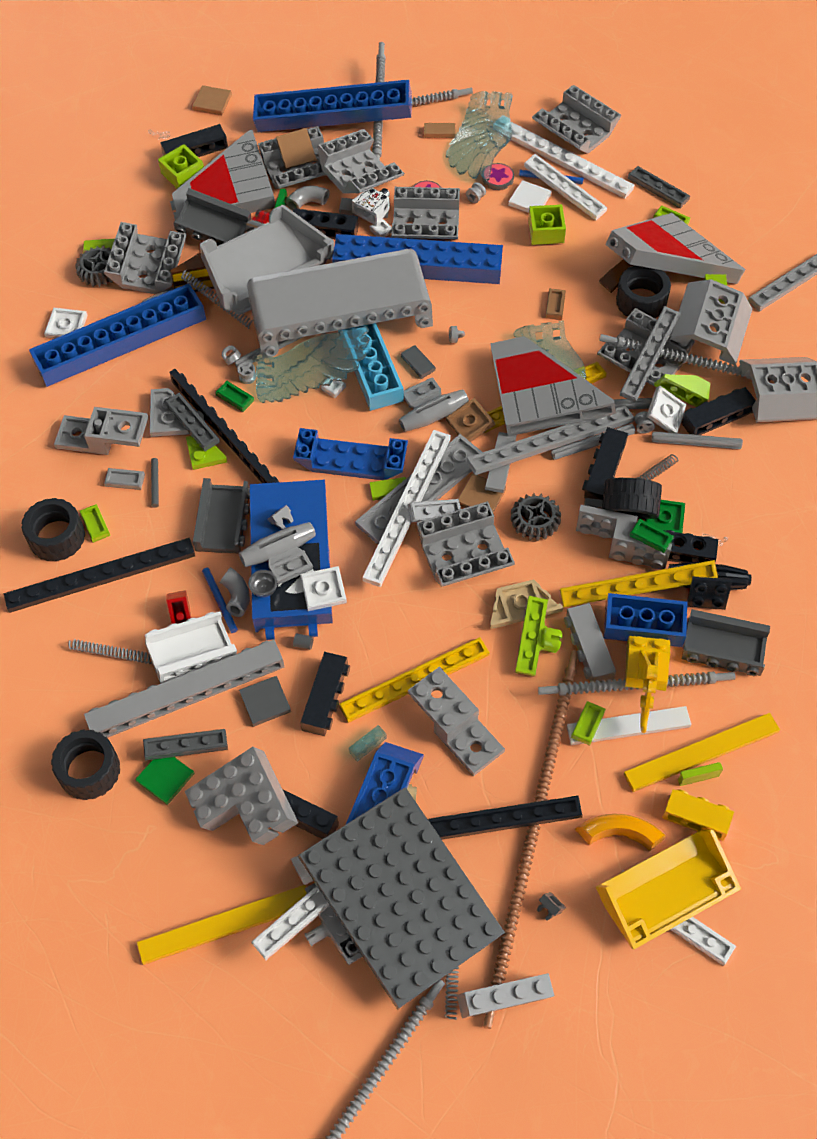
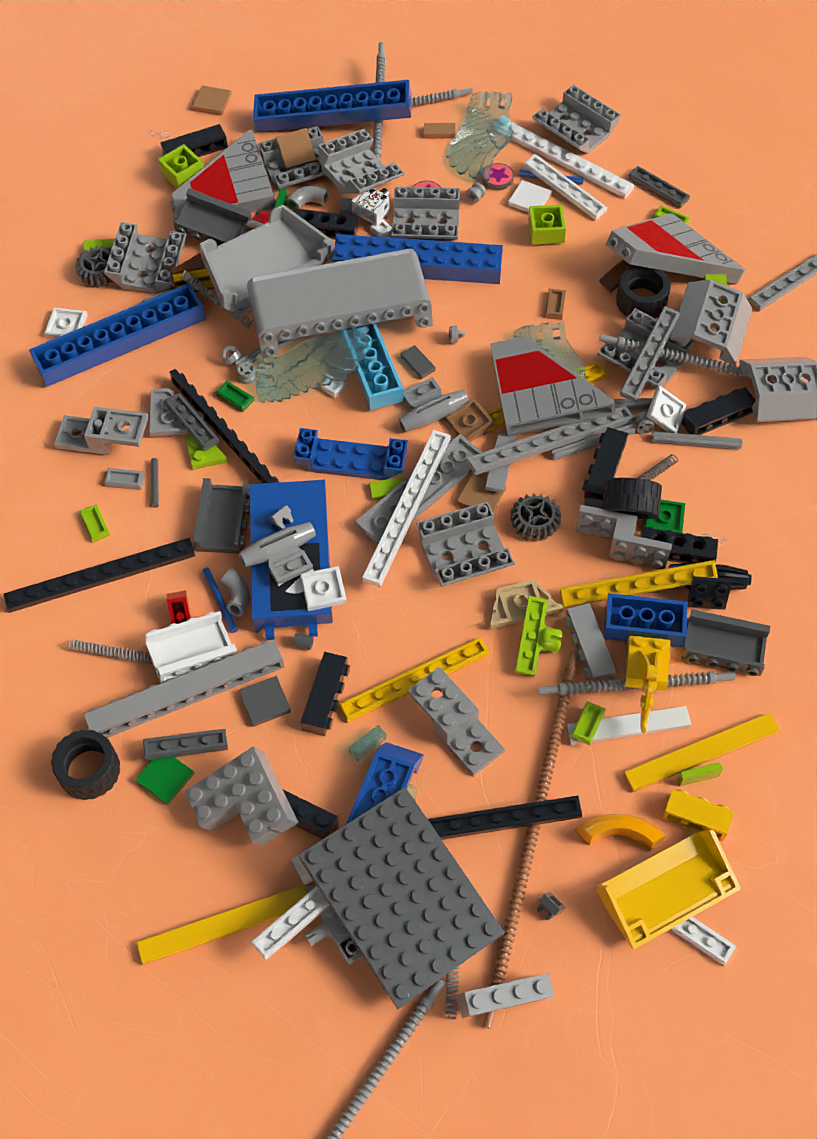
black tyre [21,498,85,562] -> none
flat silver piece [248,570,277,597] -> none
light grey tile [407,499,461,523] -> none
green tile [630,519,674,554] -> none
lime slope [654,374,710,407] -> none

